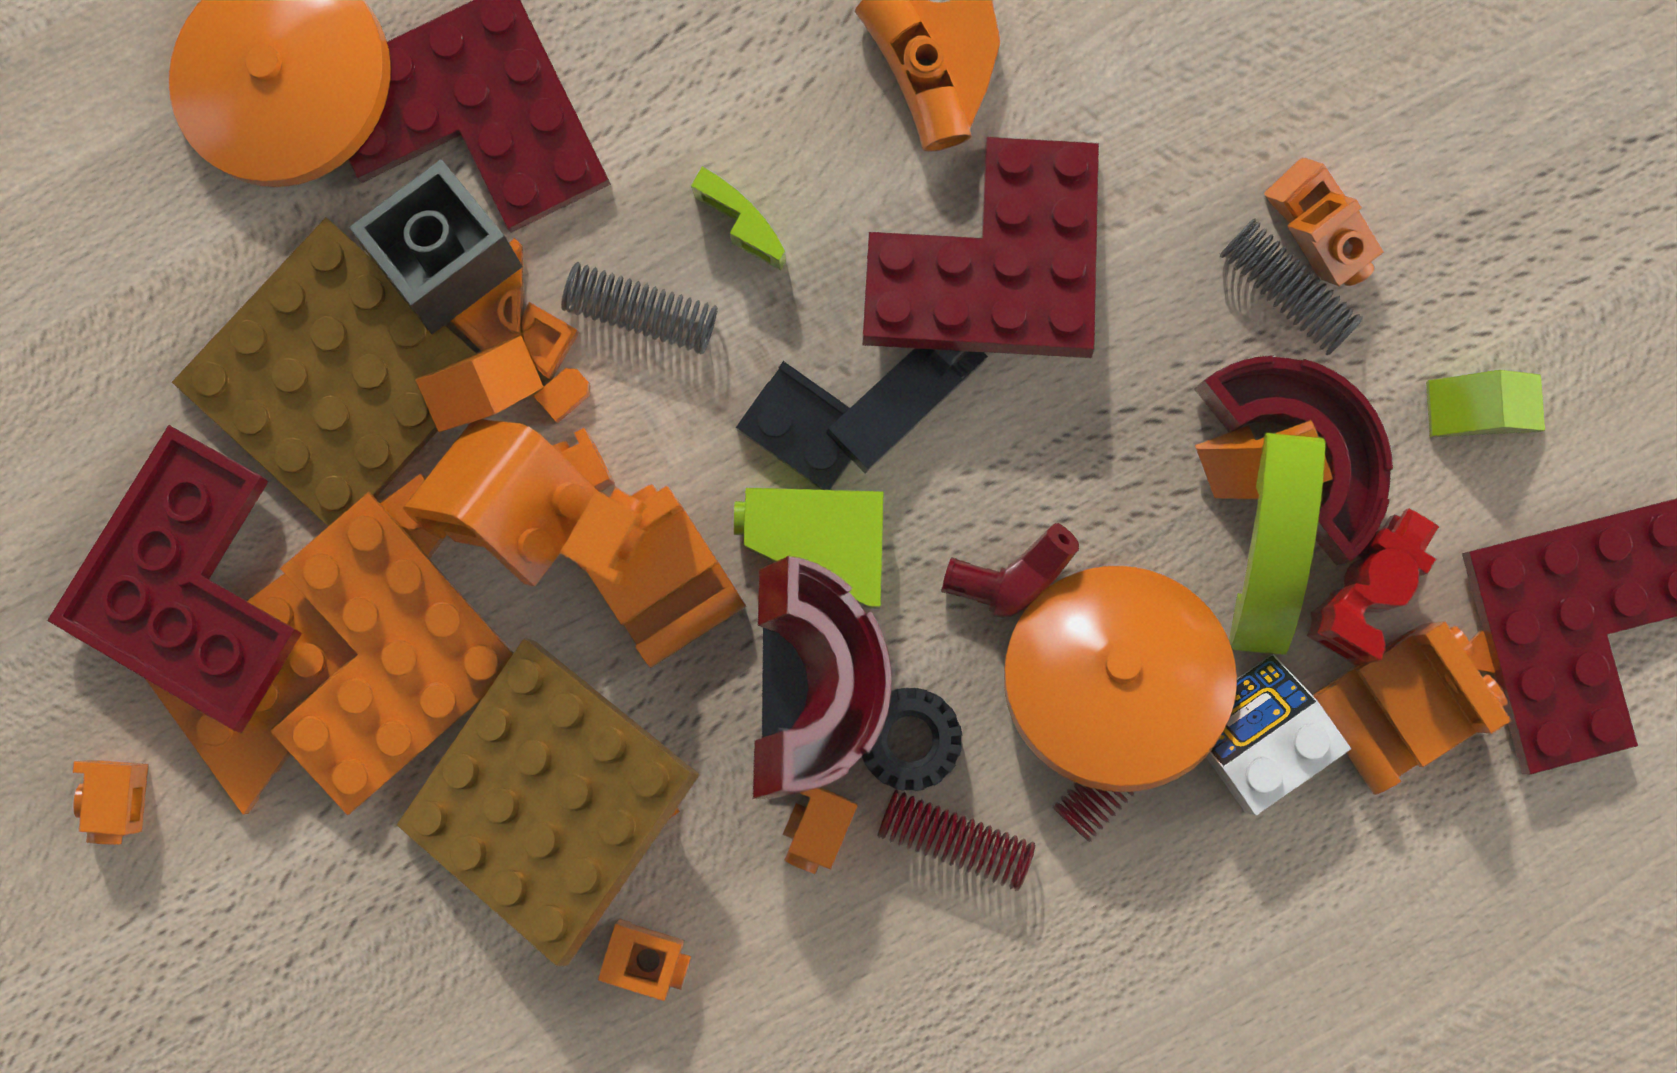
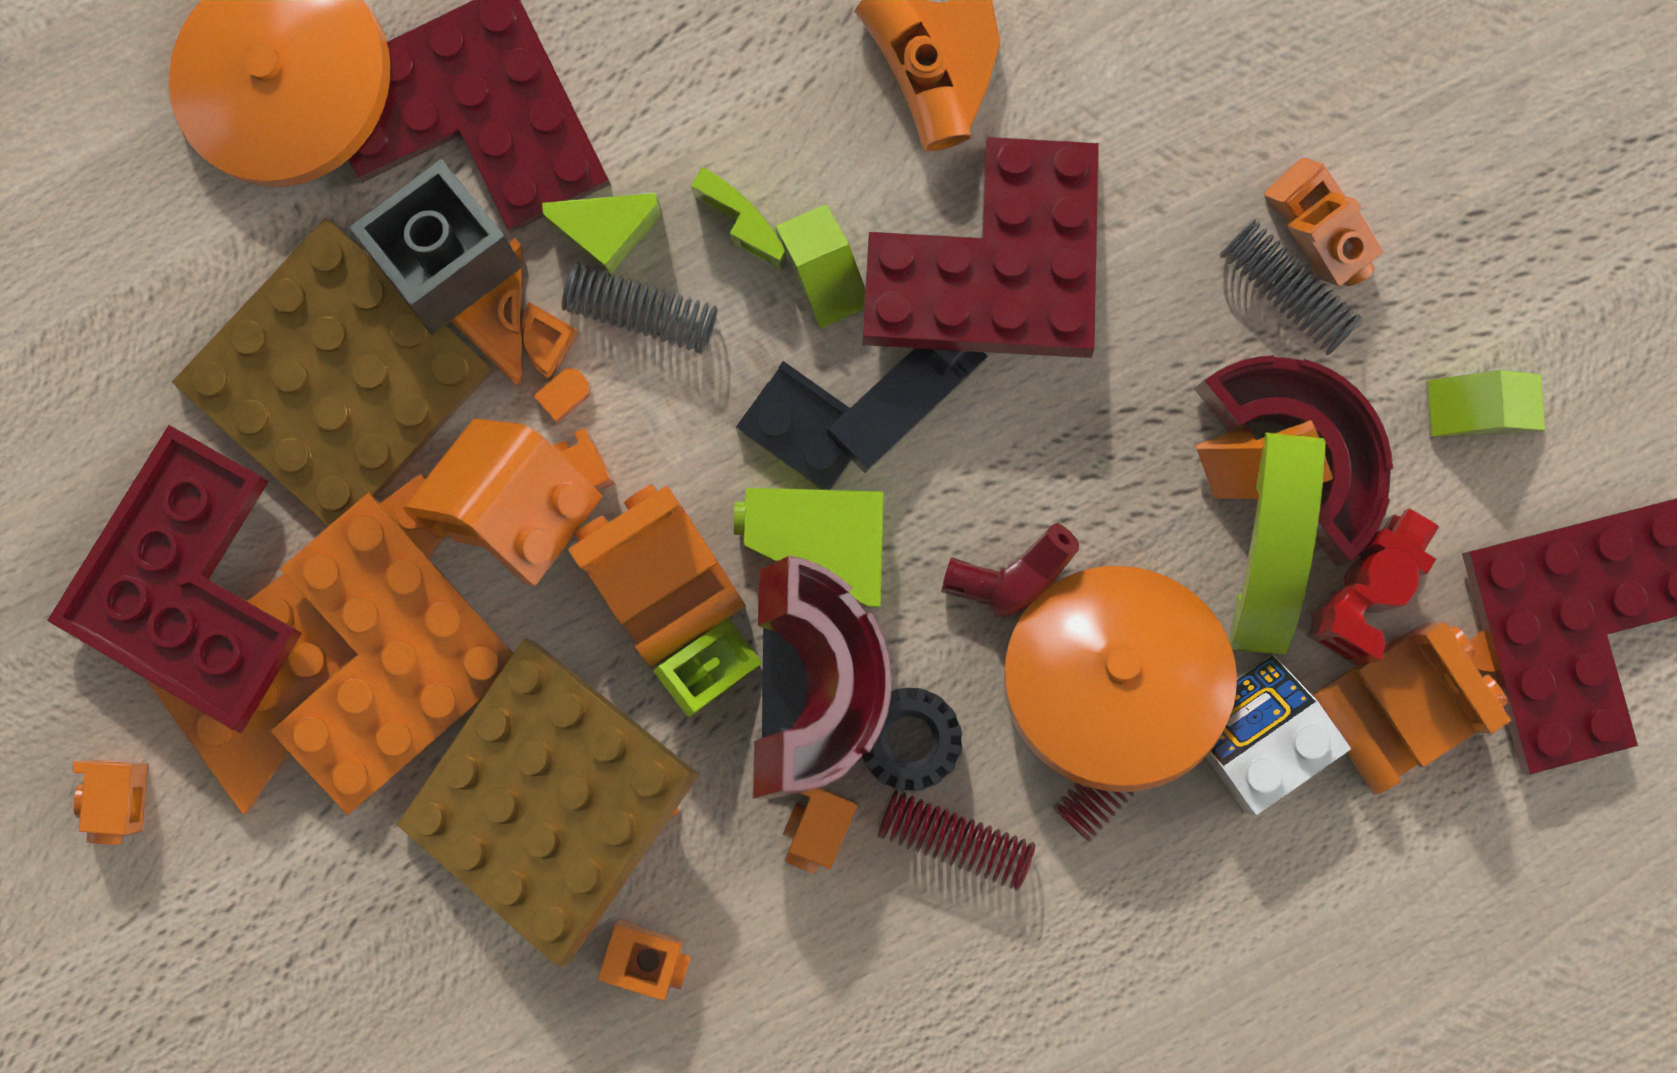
orange slope [415,335,544,432] -> none
orange brick [560,487,646,584] -> none
none -> lime slope [542,193,661,275]
none -> lime slope [653,618,763,717]
none -> lime slope [775,204,866,329]

